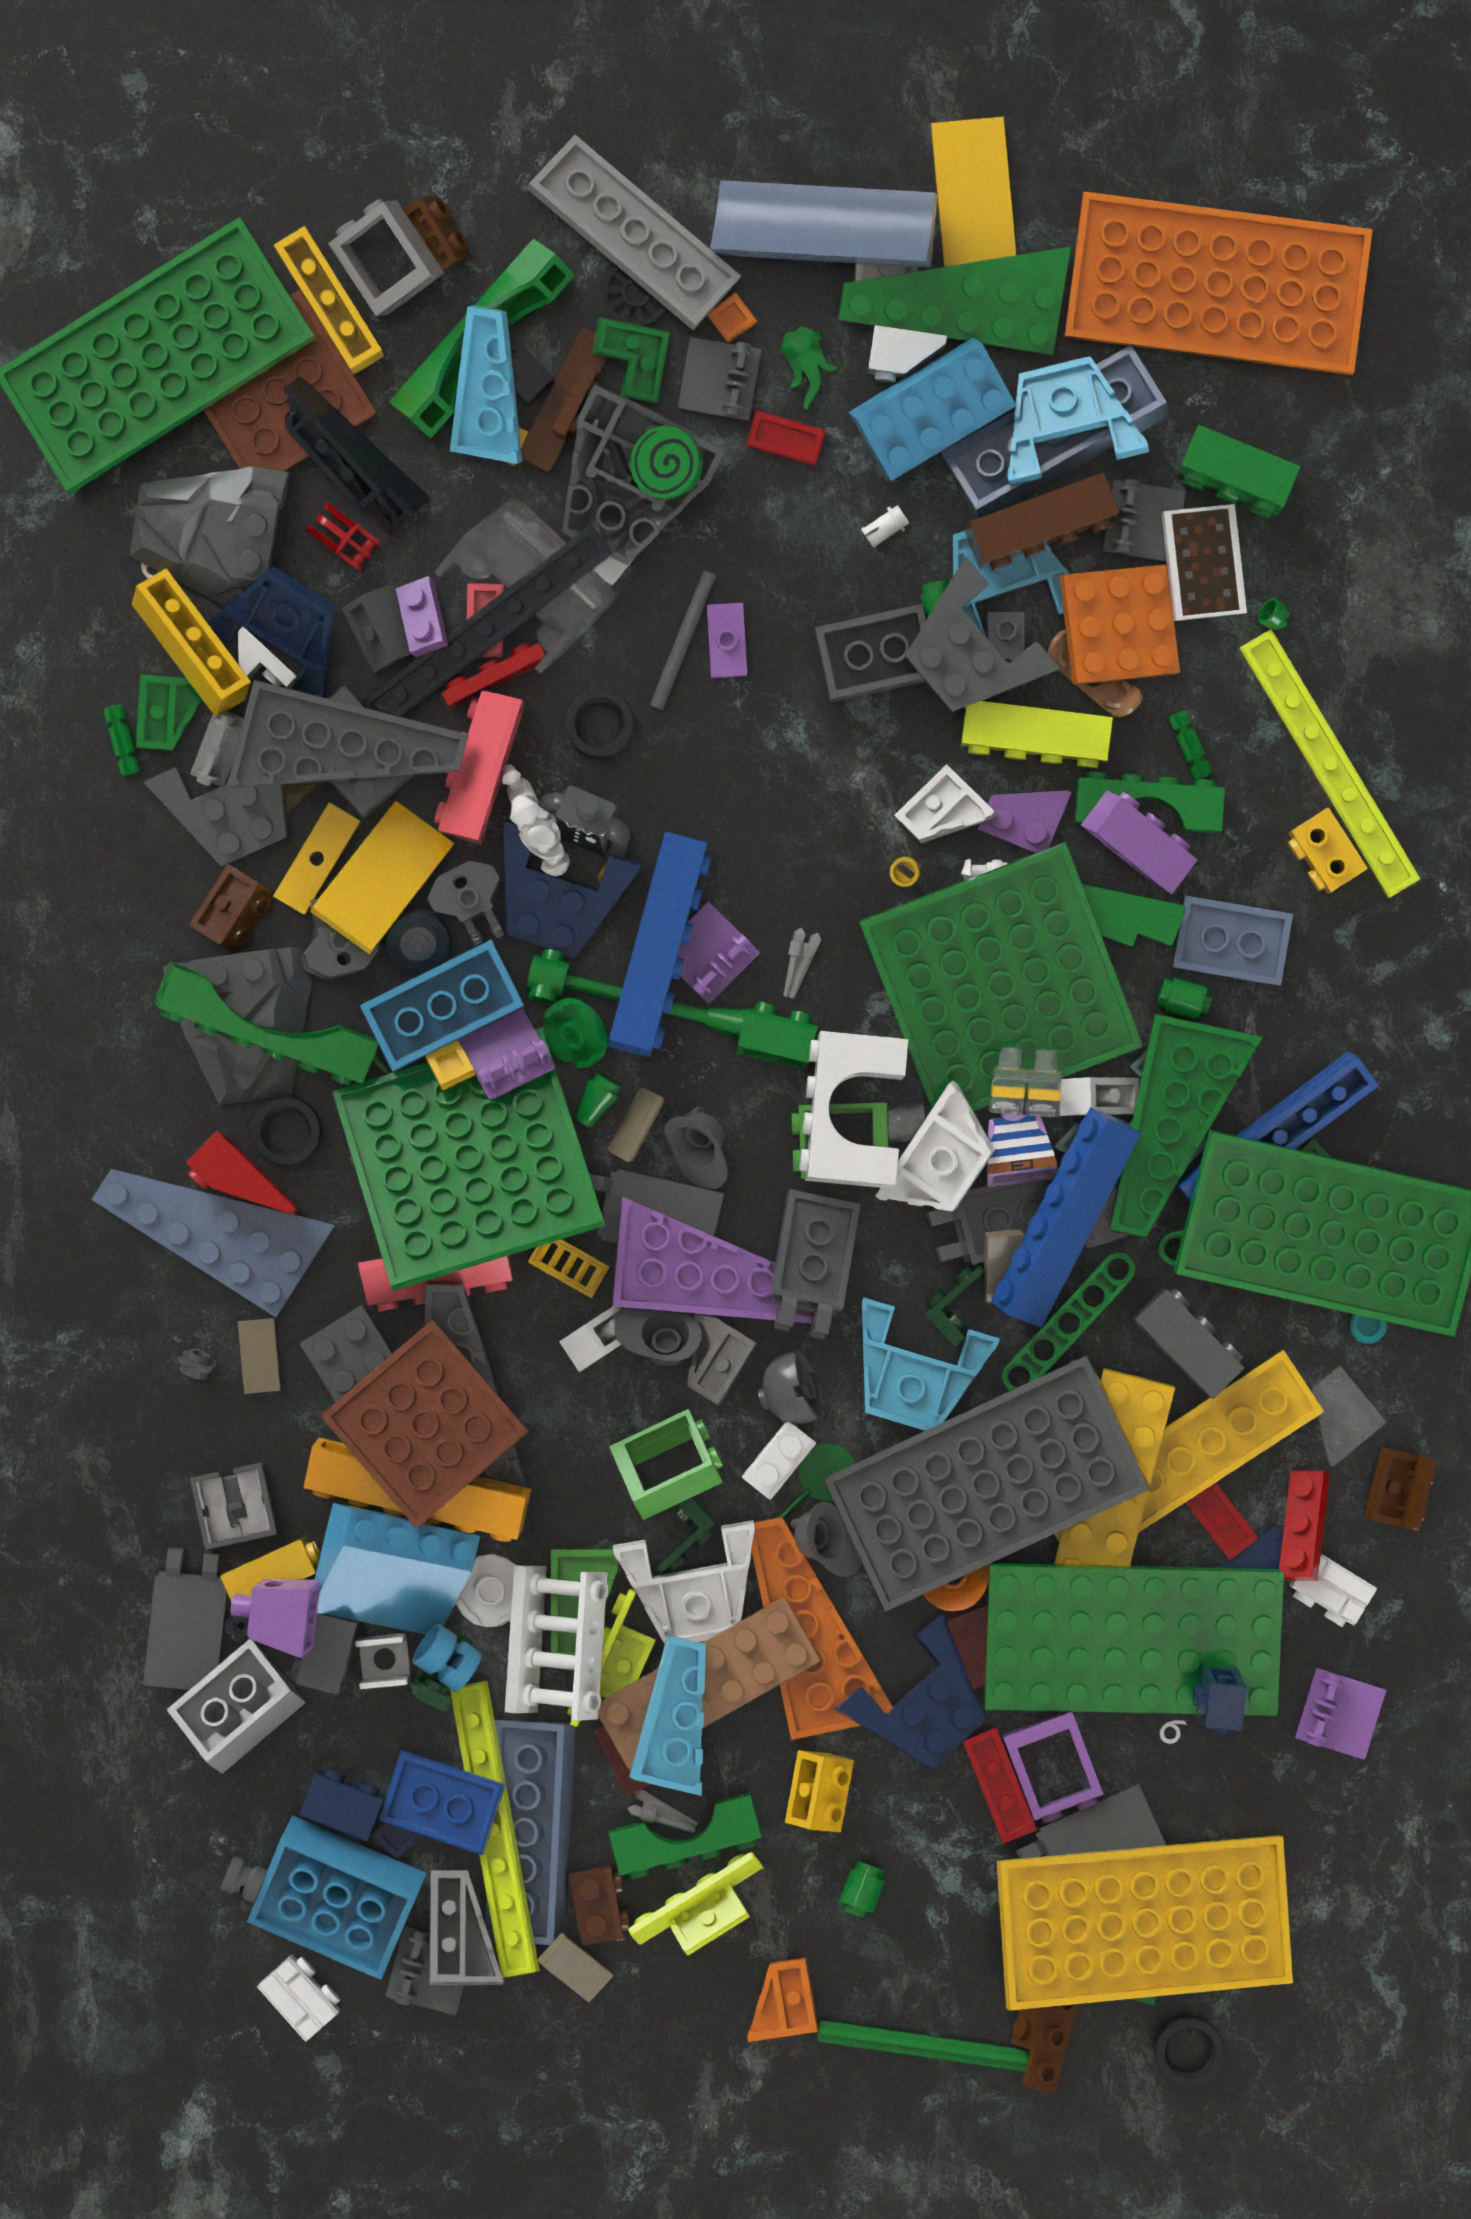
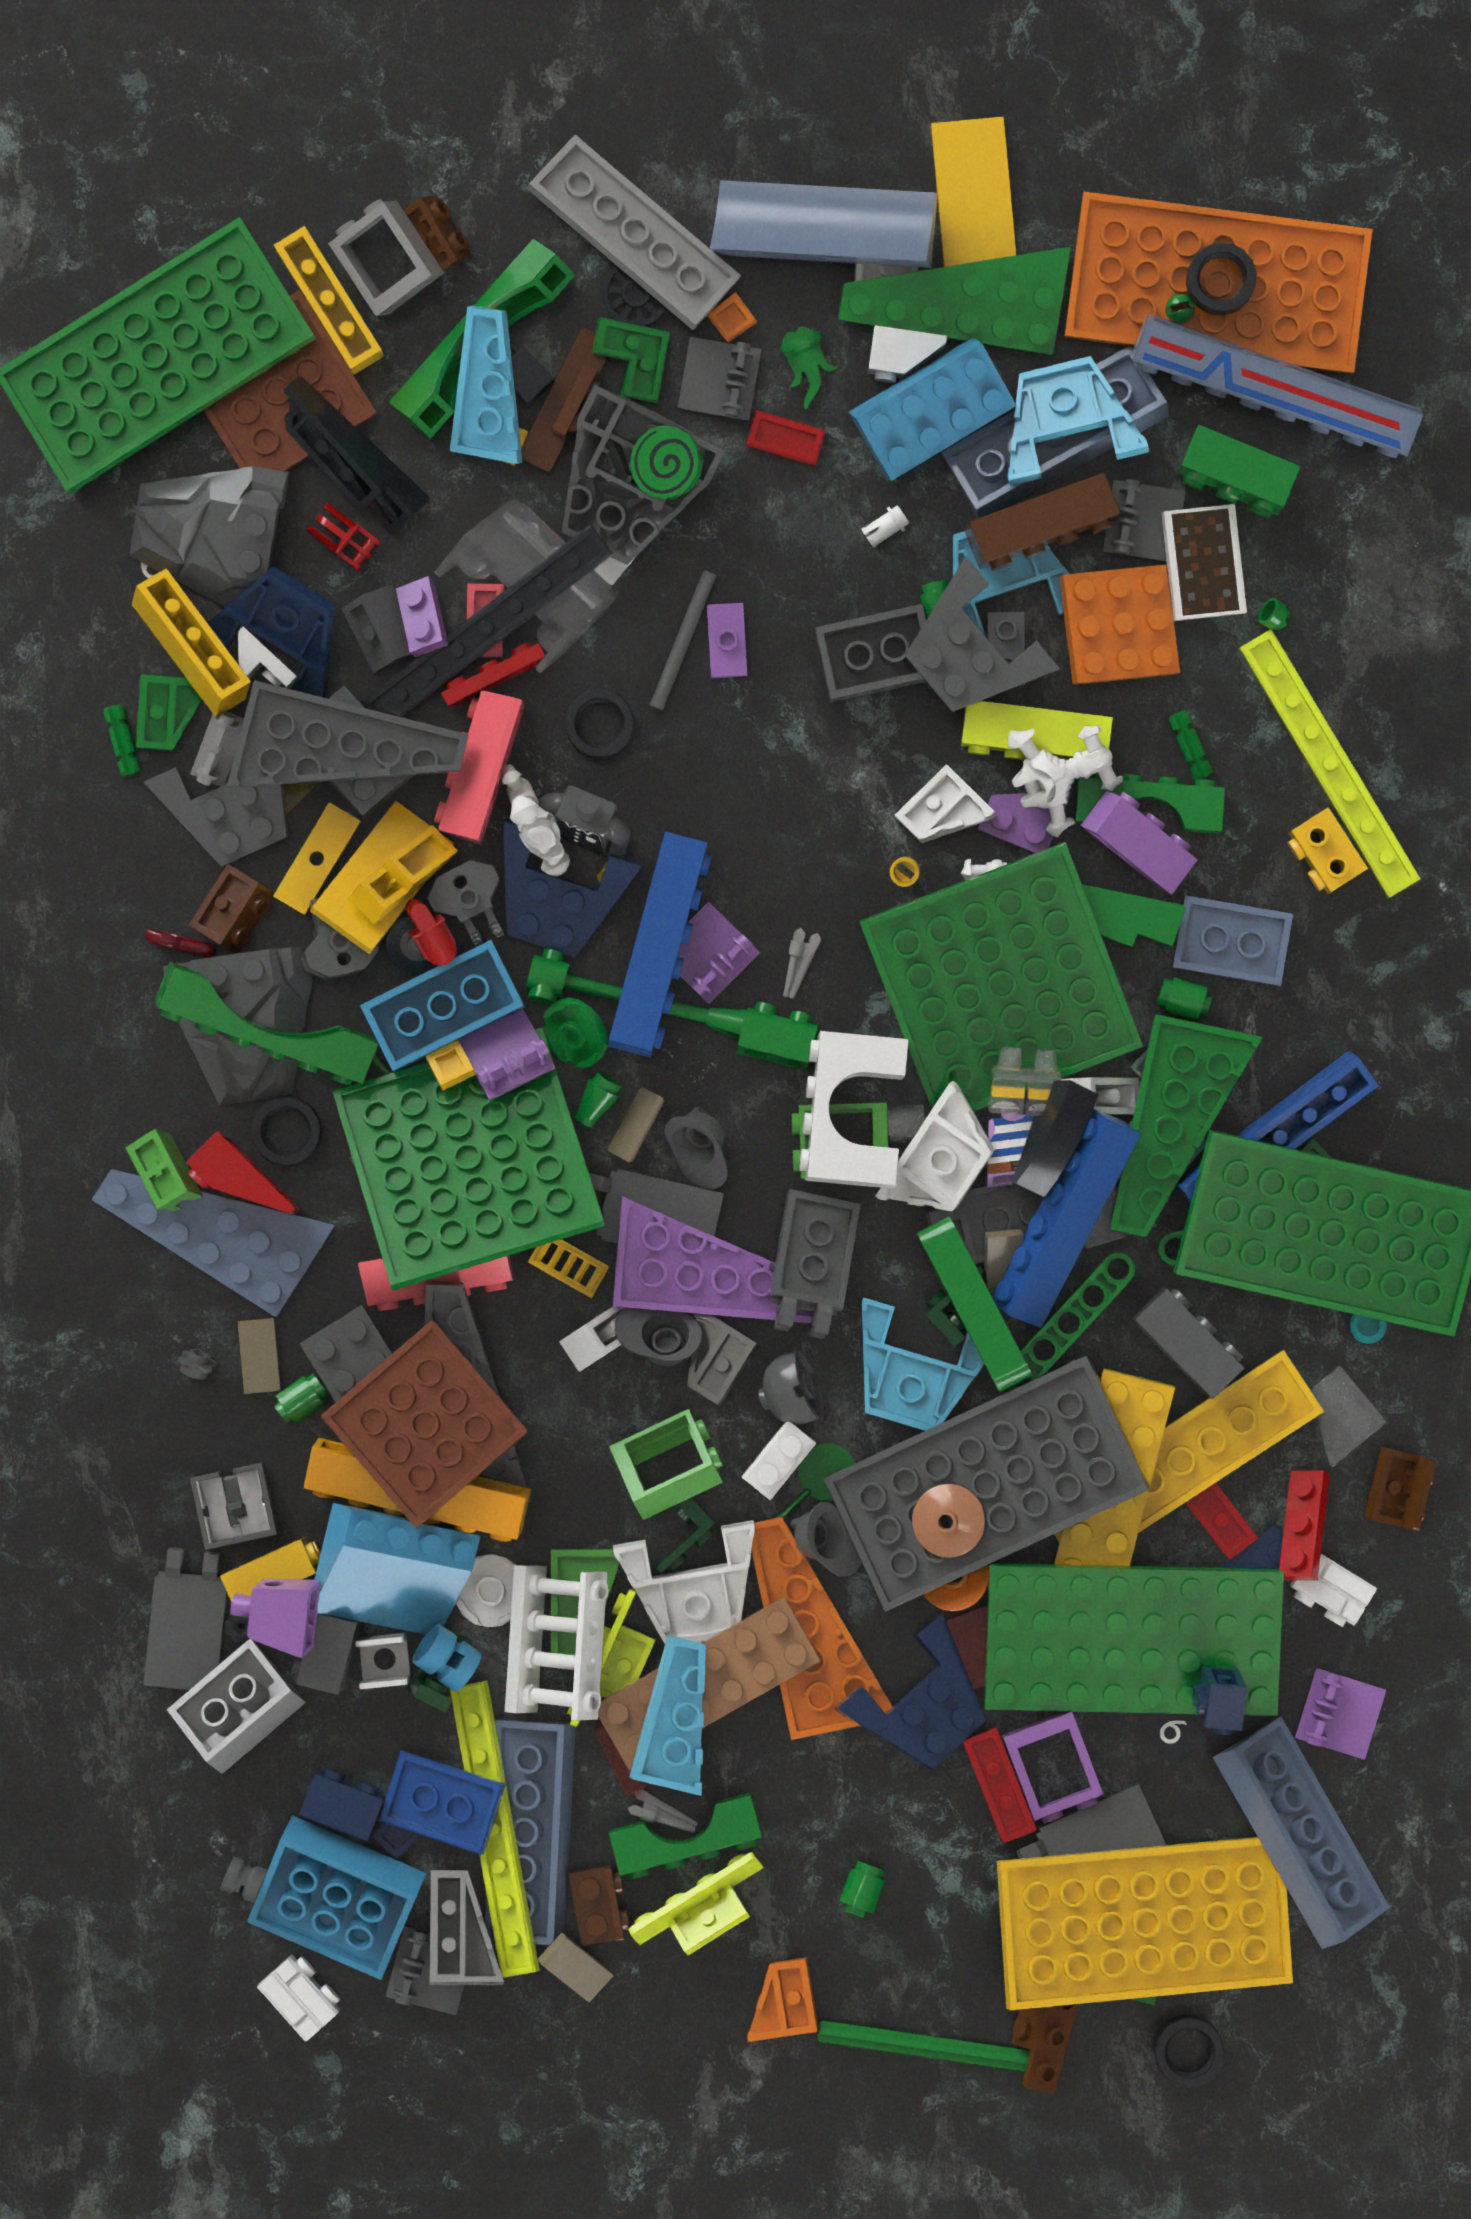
yellow brick [785,1750,854,1832] -> none
medium nougat piece [1048,629,1143,718] -> none
none -> bright green hinge [125,1129,203,1211]
none -> dark red piece [145,929,216,958]
none -> green brick [274,1373,330,1425]
none -> yellow slope [349,825,458,924]
none -> red arm [405,899,457,966]
none -> nougat dish [912,1484,985,1557]
none -> green beam [917,1216,1032,1392]
none -> white piece [1008,726,1123,838]
none -> black slope [1012,1080,1099,1197]
none -> sand blue brick [1131,313,1423,458]
none -> green hinge [1165,294,1195,325]
none -> black tyre [1186,242,1257,315]
none -> sand blue arch [1212,1716,1390,1949]

